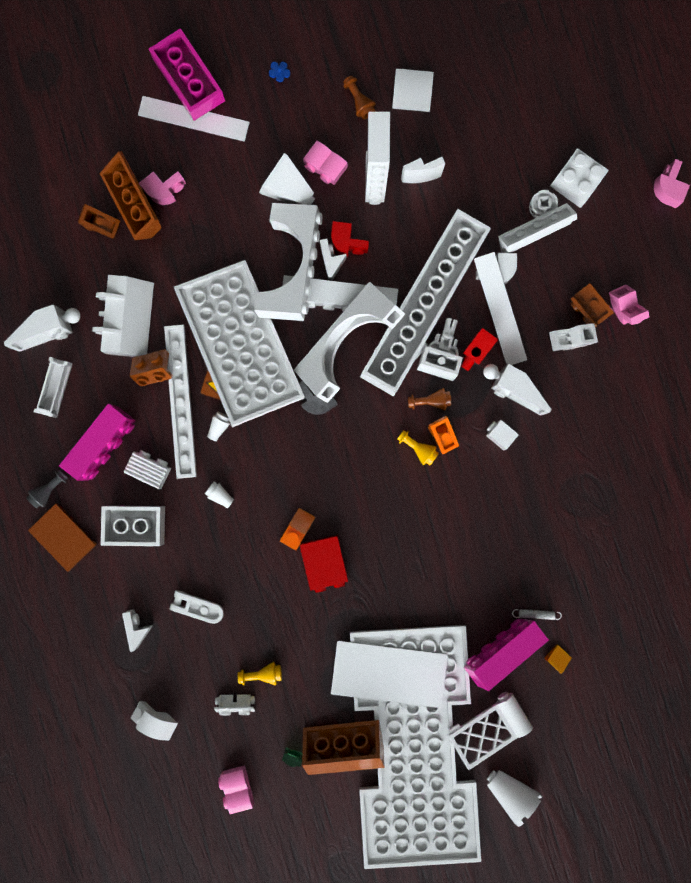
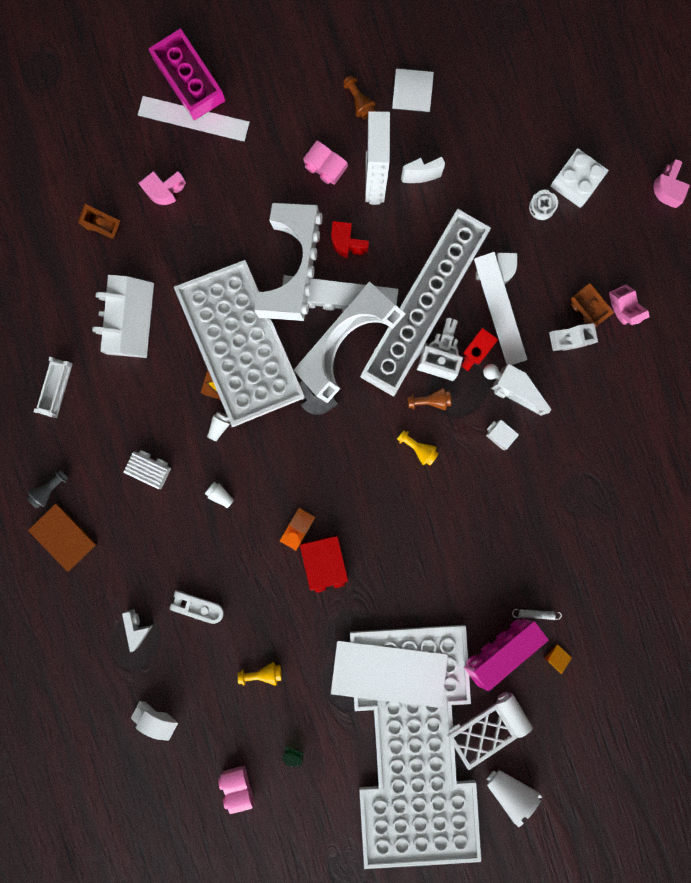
white slope [4,304,81,352] -> none
dark pink brick [59,404,136,481] -> none
dark orange slope [99,151,162,240] -> none
white brick [101,506,165,546] -> none
dark orange bracket [129,349,172,386] -> none
white plate [164,325,197,479] -> none
white hinge [214,694,255,716] -> none
white slope [259,153,315,205] -> none
blue plant [269,62,290,82] -> none
dark orange slope [302,720,385,775] -> none
white slope [320,239,346,281] -> none
orange slope [428,416,459,455] -> none
white fence [498,203,577,253] -> none

